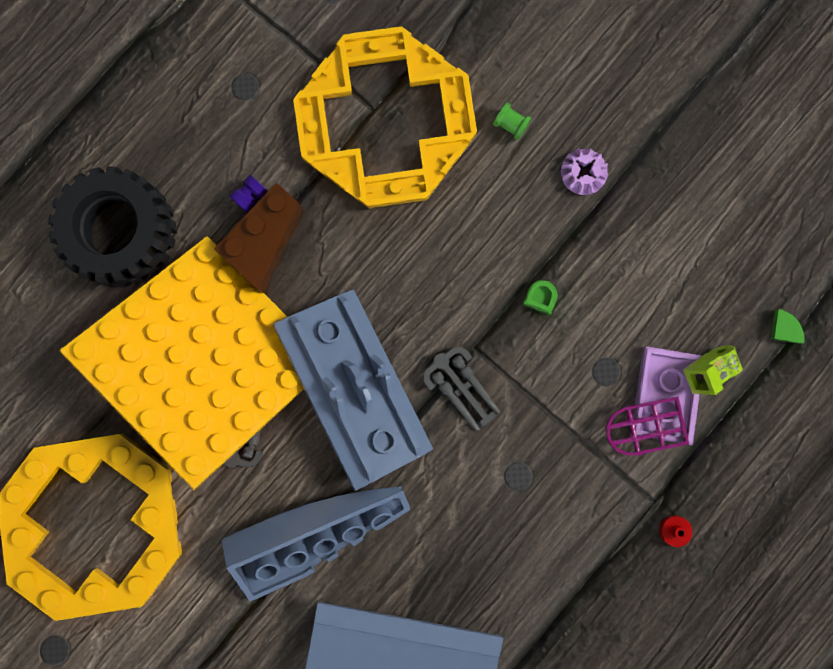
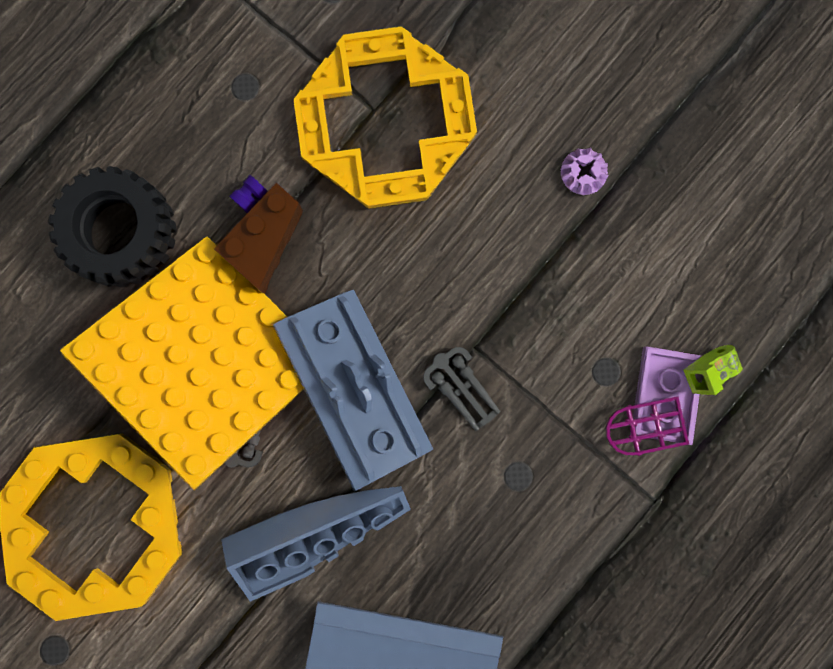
bright green bush [493,102,532,141] -> none
bright green tile [522,280,558,315] -> none
red tile [659,515,692,547] -> none
bright green tile [770,309,804,344] -> none

